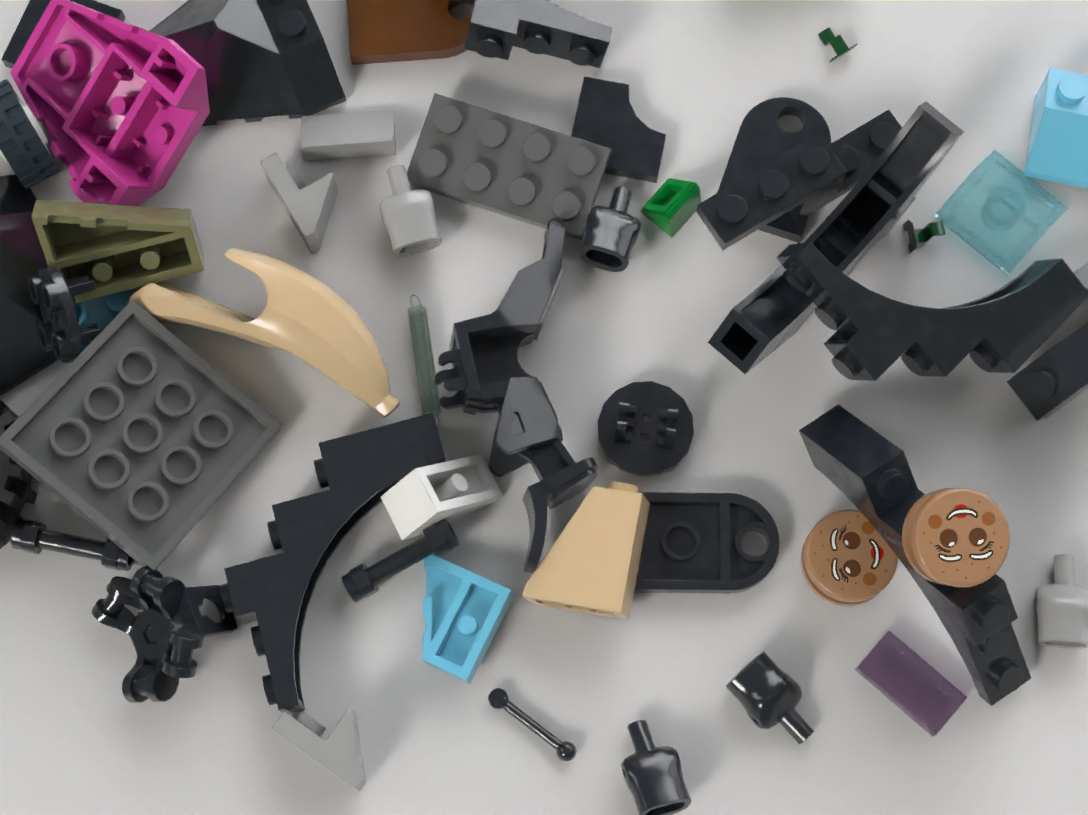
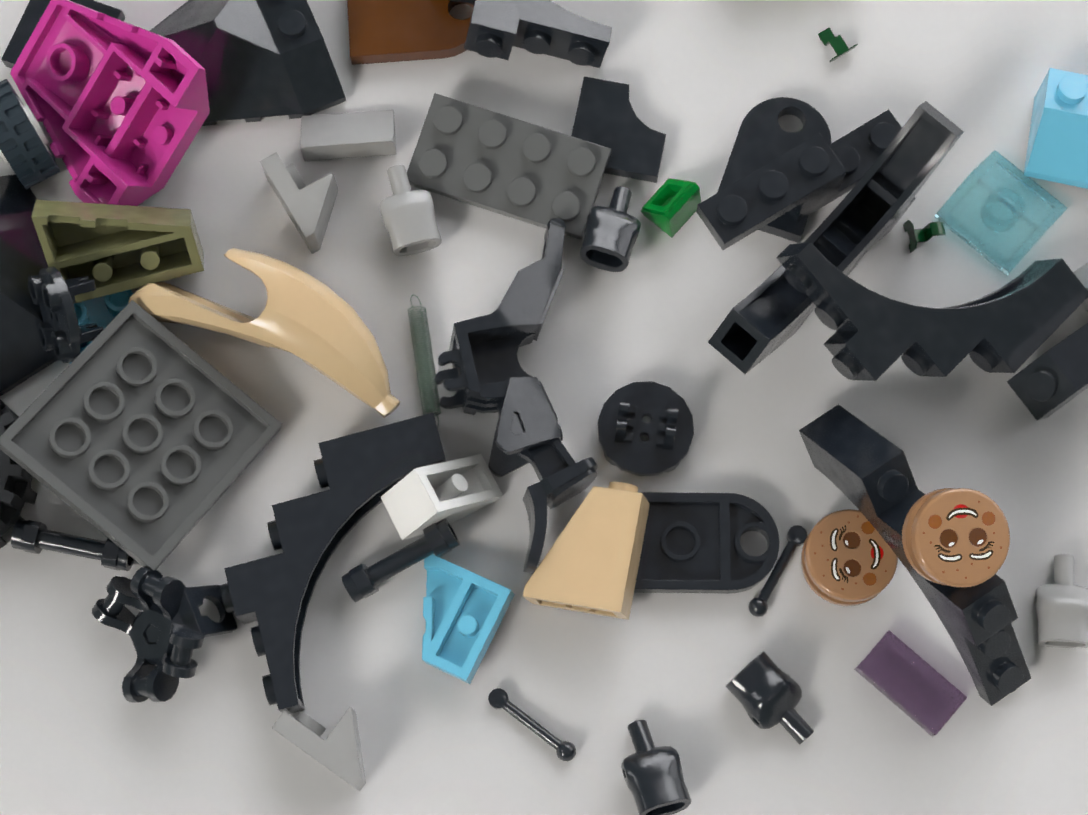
none -> black hinge [748,525,807,617]

